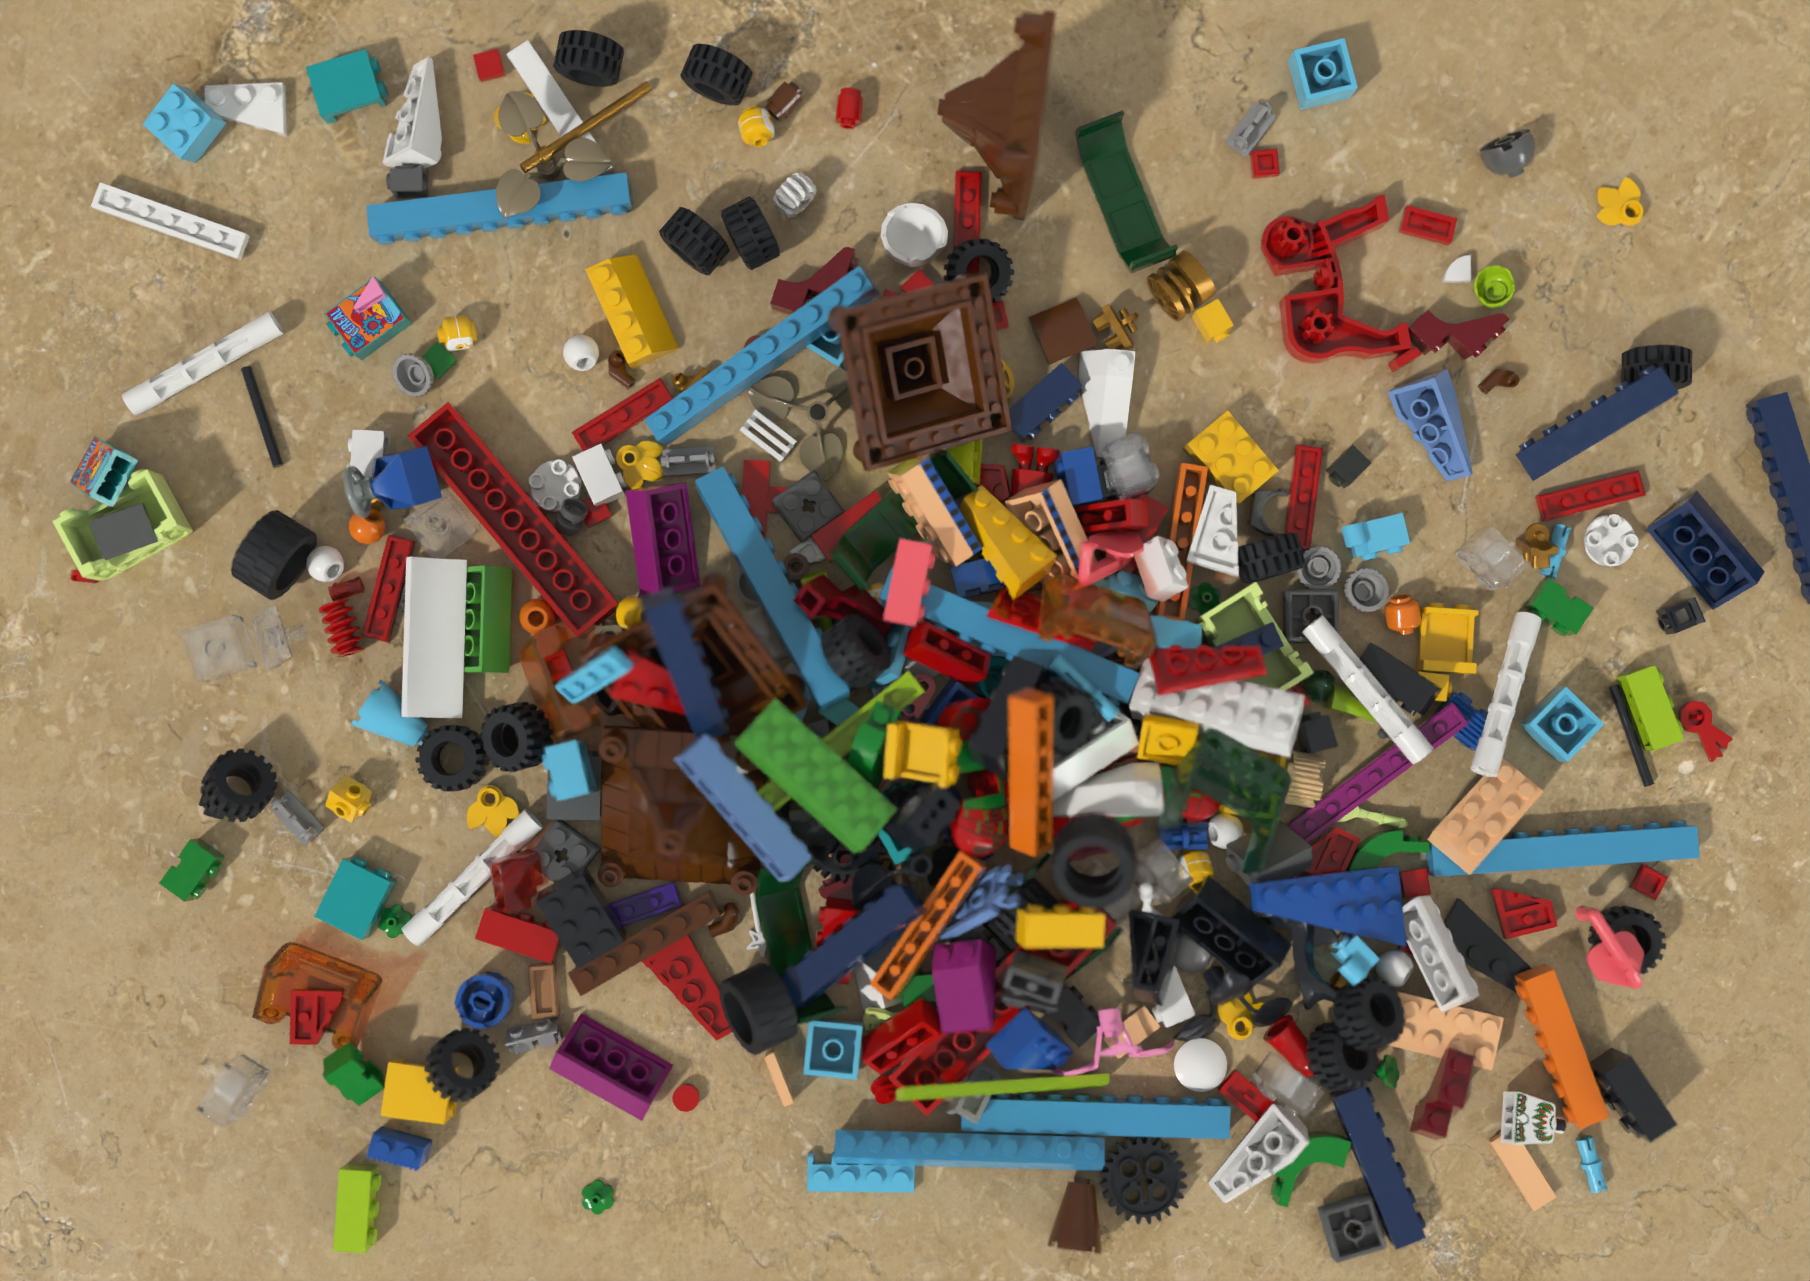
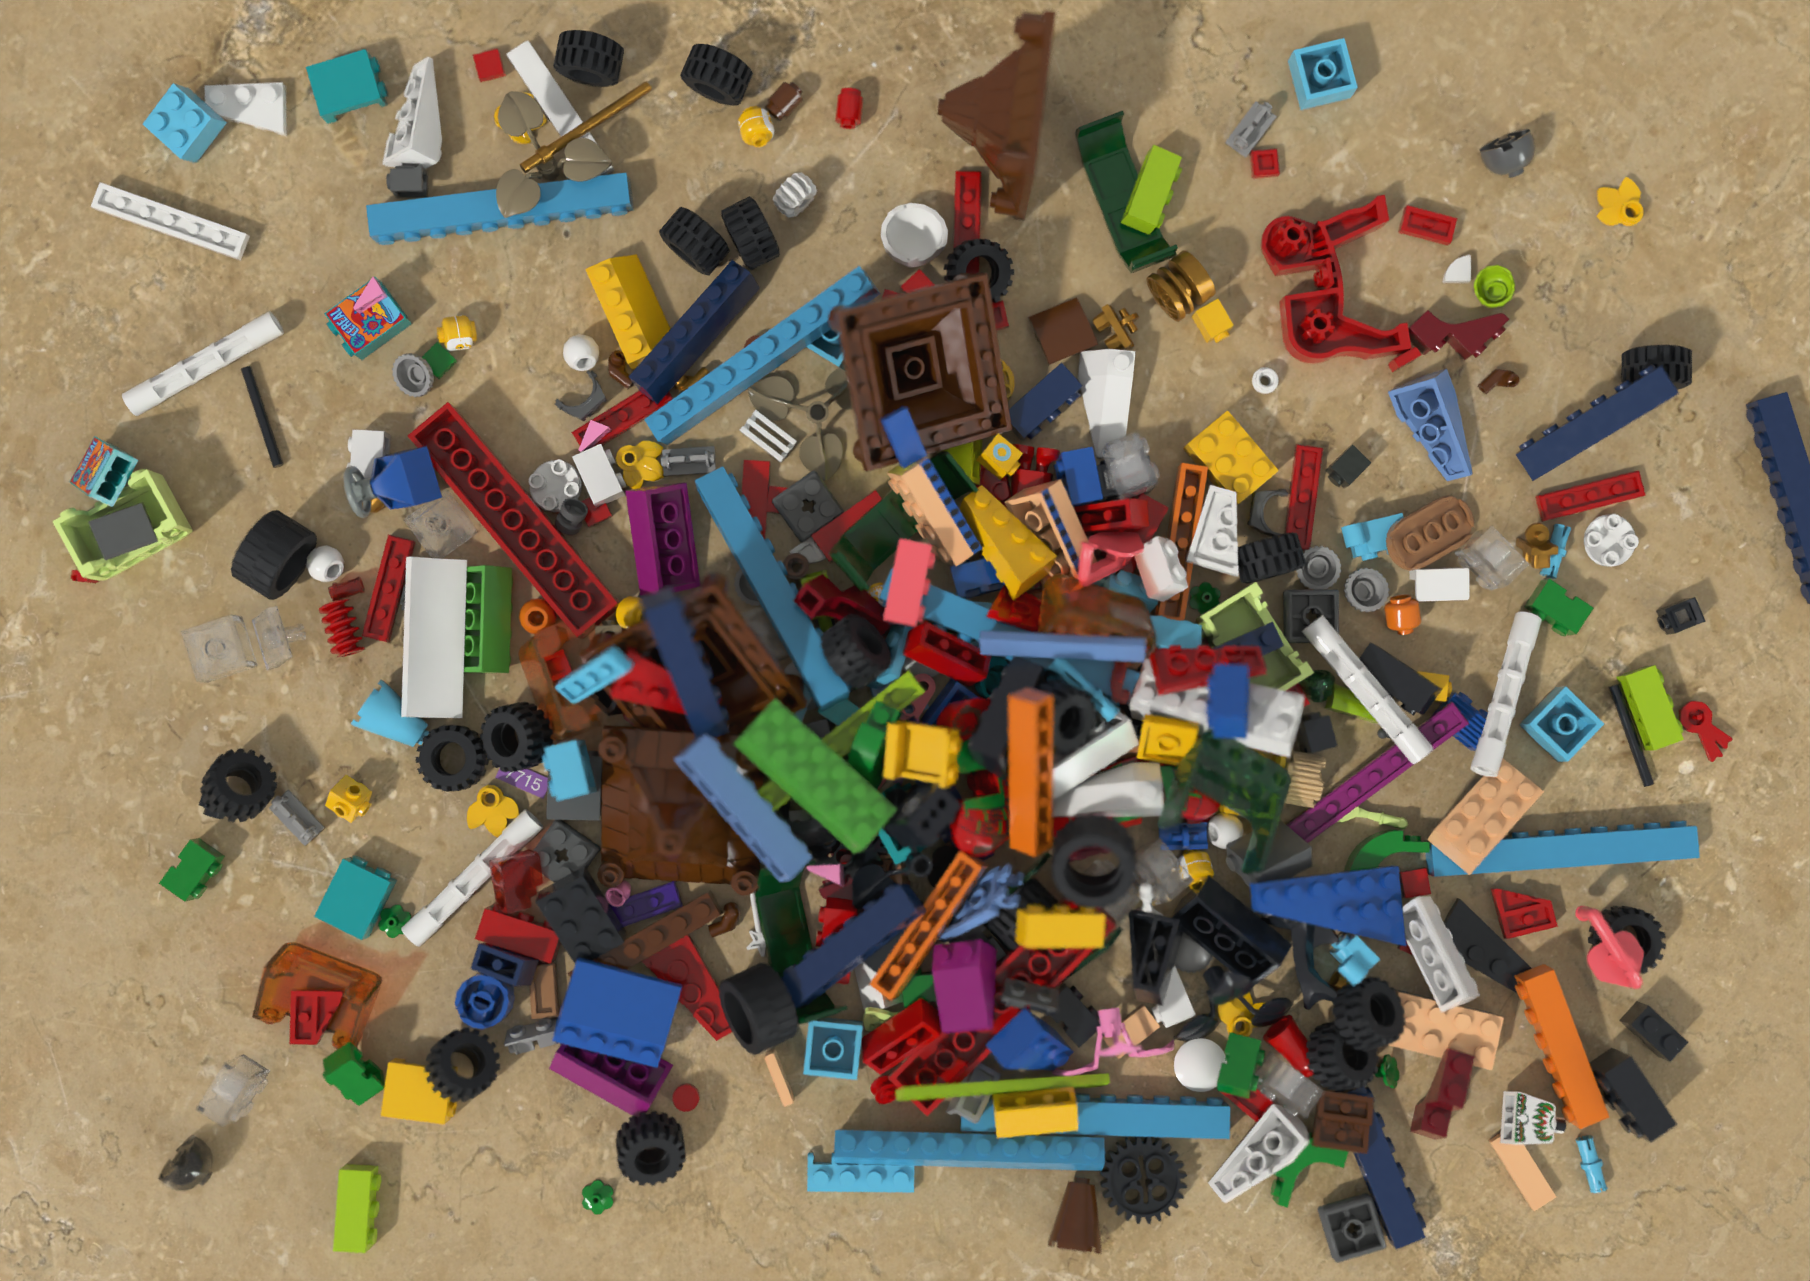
orange piece [348,508,386,545] -> none
blue brick [367,1126,432,1171] -> none
dark red arch [770,247,858,315] -> none
dark grey brick [1003,949,1068,1005] -> none
red wing [1304,827,1360,875] -> none
white piece [1376,950,1414,987] -> none
yellow panel [1416,603,1479,675] -> none
red tile [1629,864,1668,901] -> none
dark blue slope [1646,490,1765,610] -> none
none -> clear smoke cylinder [158,1135,213,1191]
none -> dark blue brick [470,943,539,986]
none -> medium lavender sticker [495,768,548,799]
none -> blue slope [552,957,682,1068]
none -> dark grey helmet [555,370,607,421]
none -> bright pink piece [579,420,611,452]
none -> bright pink hose [605,880,631,907]
none -> black tyre [616,1111,686,1186]
none -> dark blue brick [629,260,760,404]
none -> bright pink piece [807,864,844,887]
none -> blue tile [880,407,927,468]
none -> yellow brick [976,433,1023,480]
none -> medium blue tile [979,631,1145,662]
none -> yellow brick [993,1087,1078,1138]
none -> clear red arm [1110,662,1131,704]
none -> lime brick [1121,145,1182,235]
none -> blue brick [1206,664,1250,739]
none -> green brick [1217,1032,1266,1099]
none -> white plate [1252,367,1279,394]
none -> reddish brown slope [1312,1090,1374,1154]
none -> medium nougat tile [1386,495,1474,571]
none -> white panel [1409,567,1469,601]
none -> black brick [1619,1001,1689,1062]

